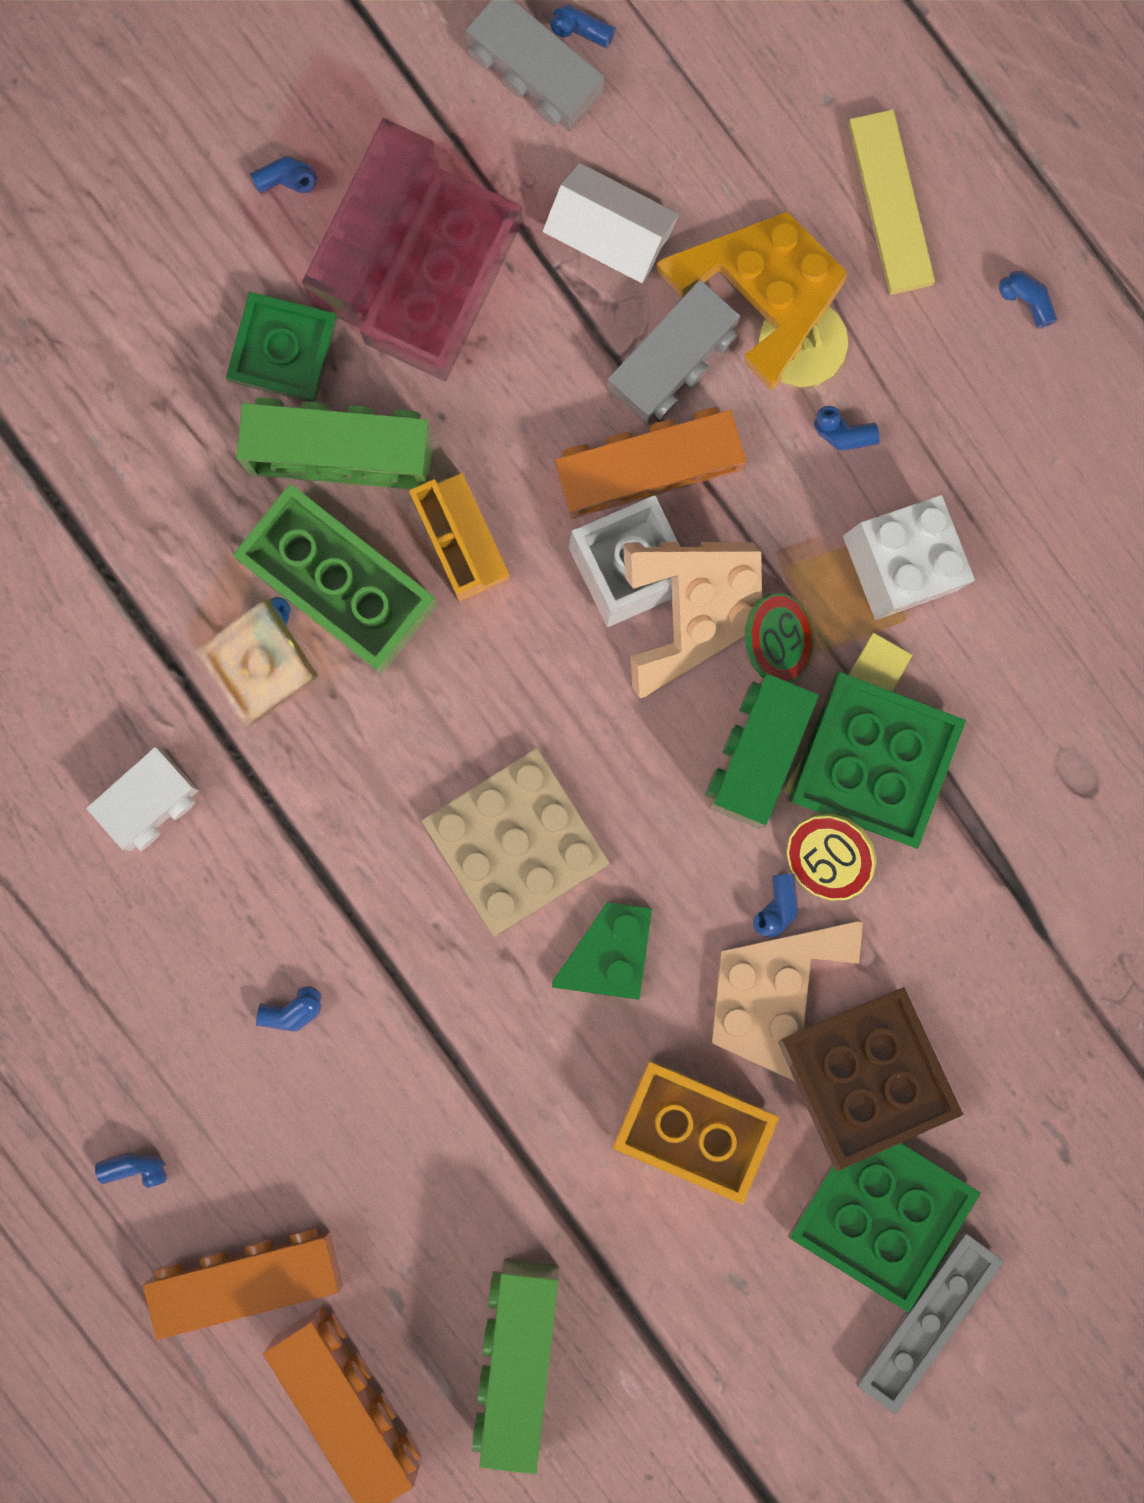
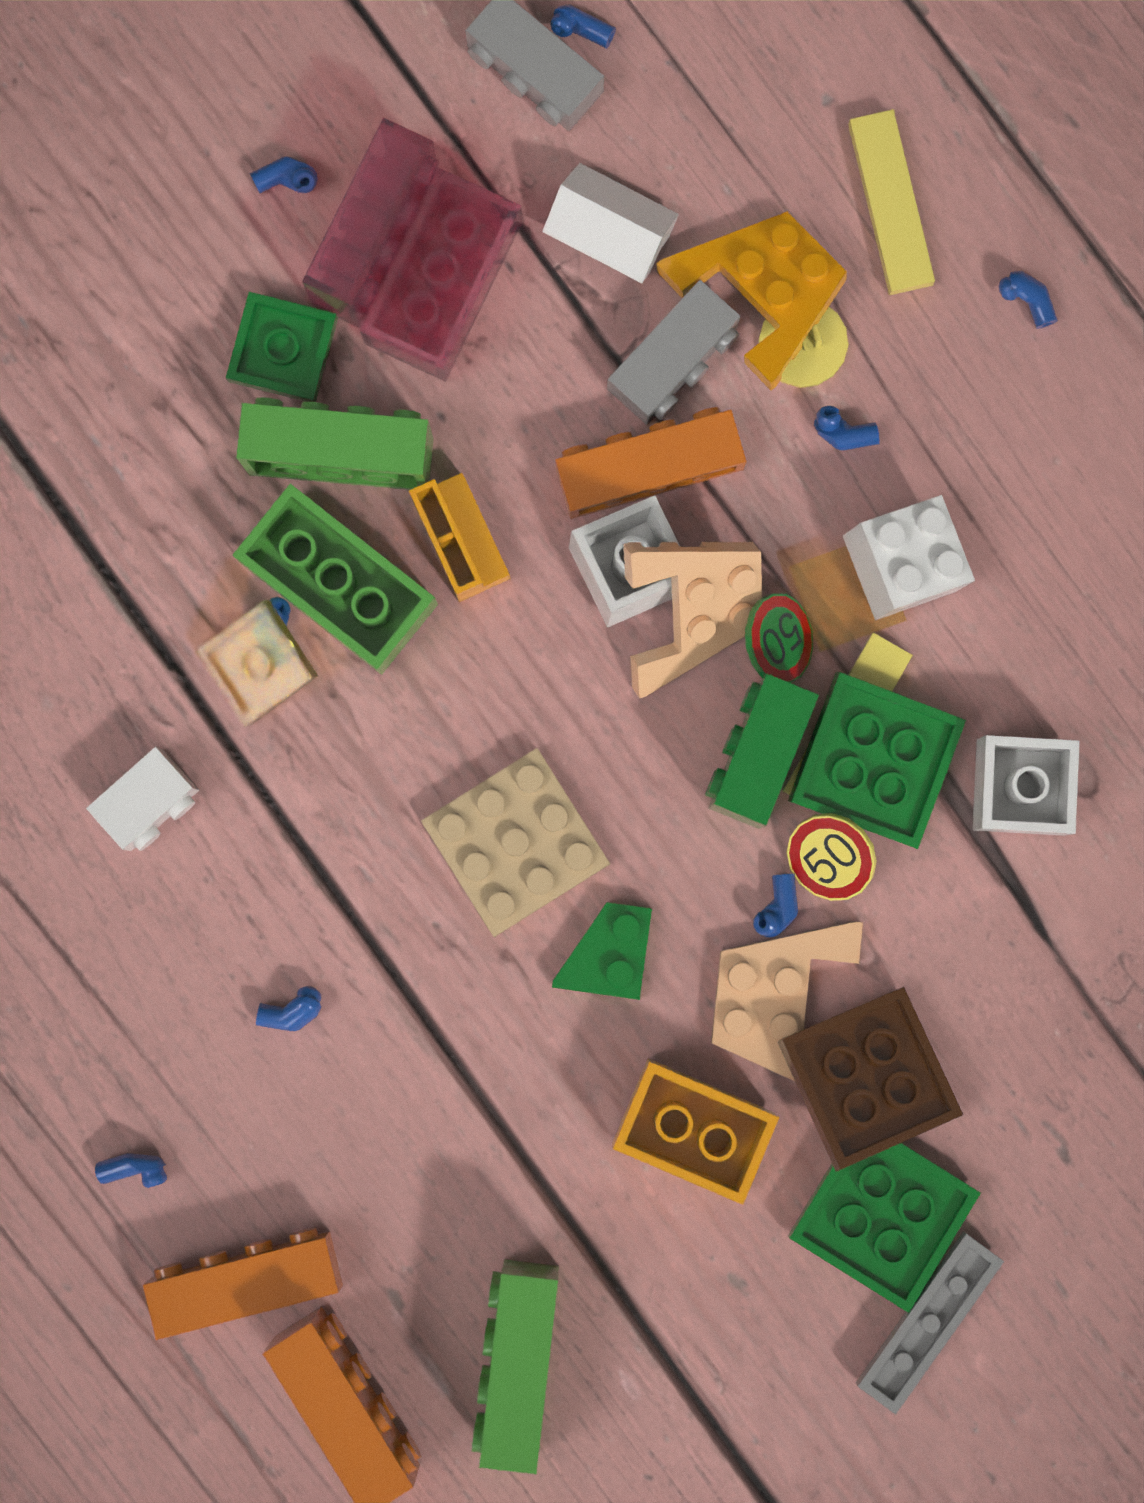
none -> white brick [973,735,1080,836]

